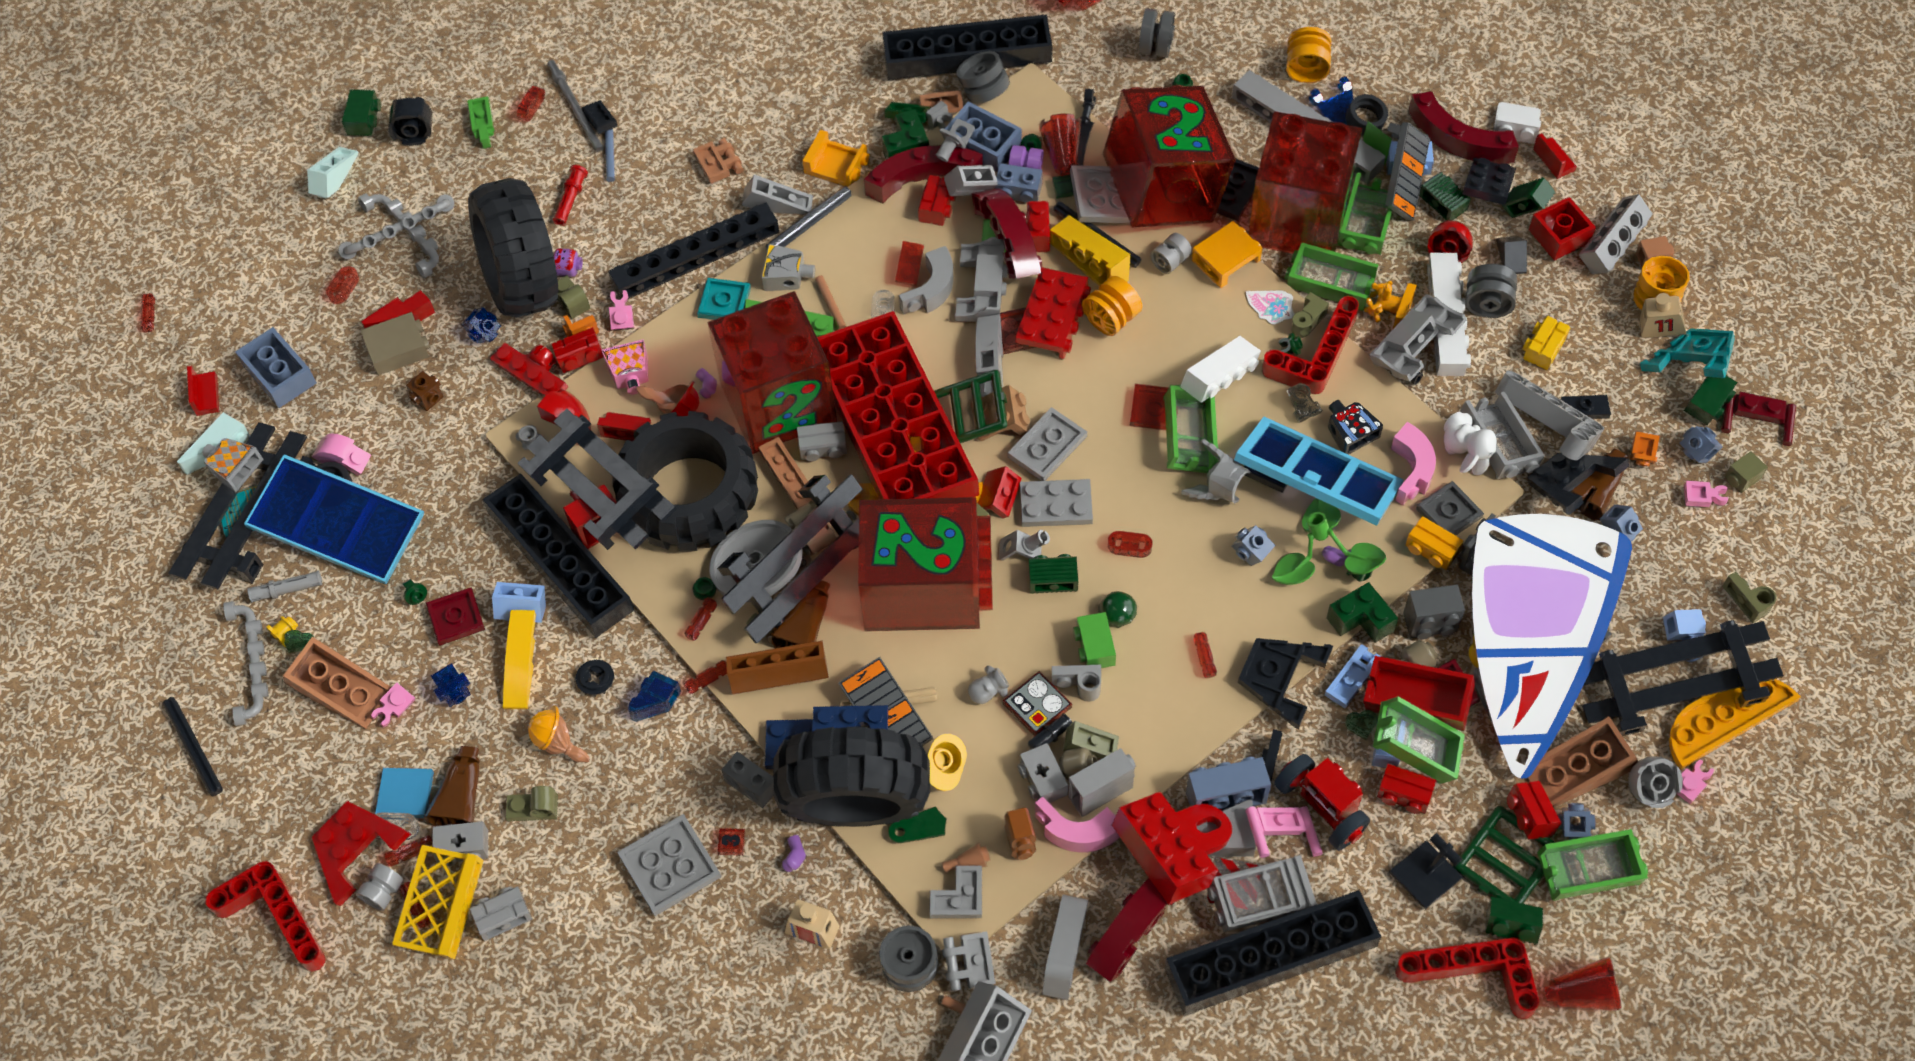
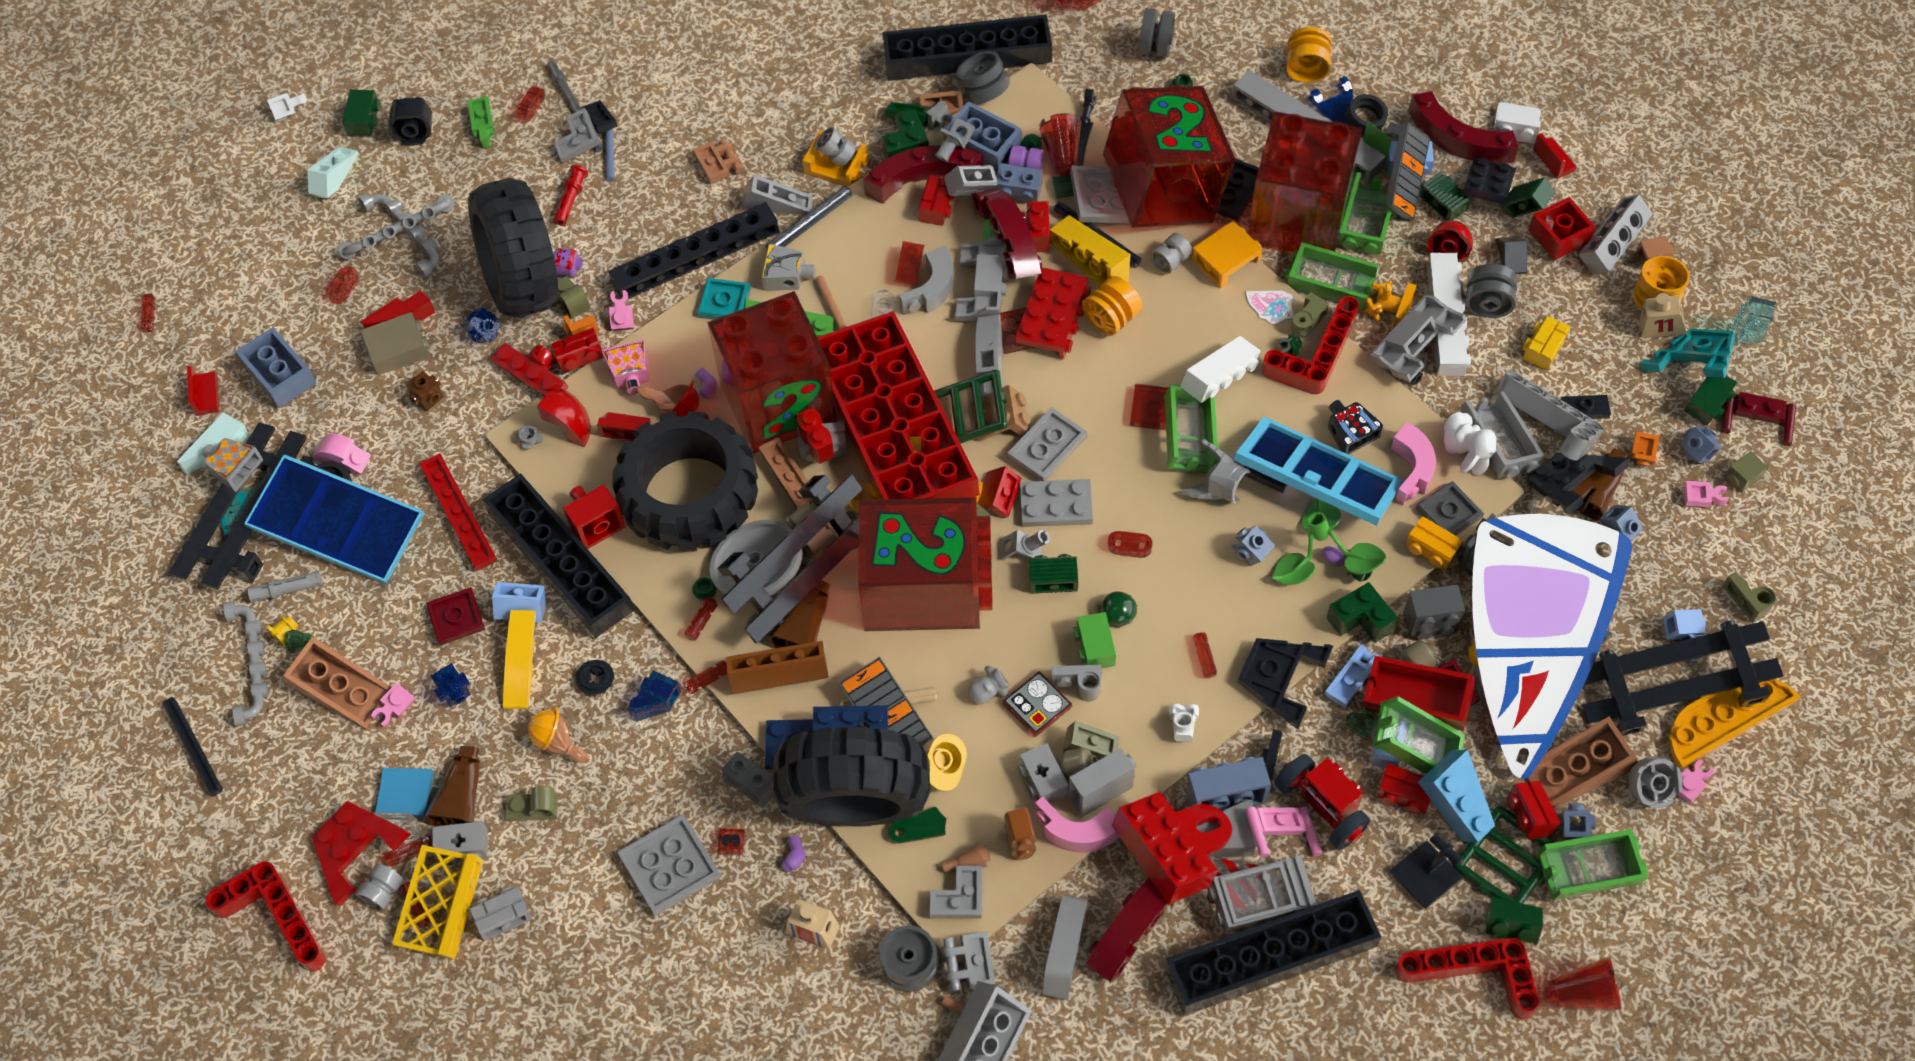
dark green plate [403,579,427,605] -> none
black fence [518,409,677,550] -> none
black axle [1028,713,1073,749] -> none
clear smoke plate [1287,383,1323,423] -> none
none -> white plate [267,93,307,120]
none -> red plate [419,453,498,572]
none -> light grey plate [554,108,601,163]
none -> red brick [797,408,834,464]
none -> light grey wheel [815,127,856,167]
none -> white plate [1169,704,1199,742]
none -> dark azure wedge [1418,750,1495,842]
none -> clear light blue brick [1731,295,1776,345]

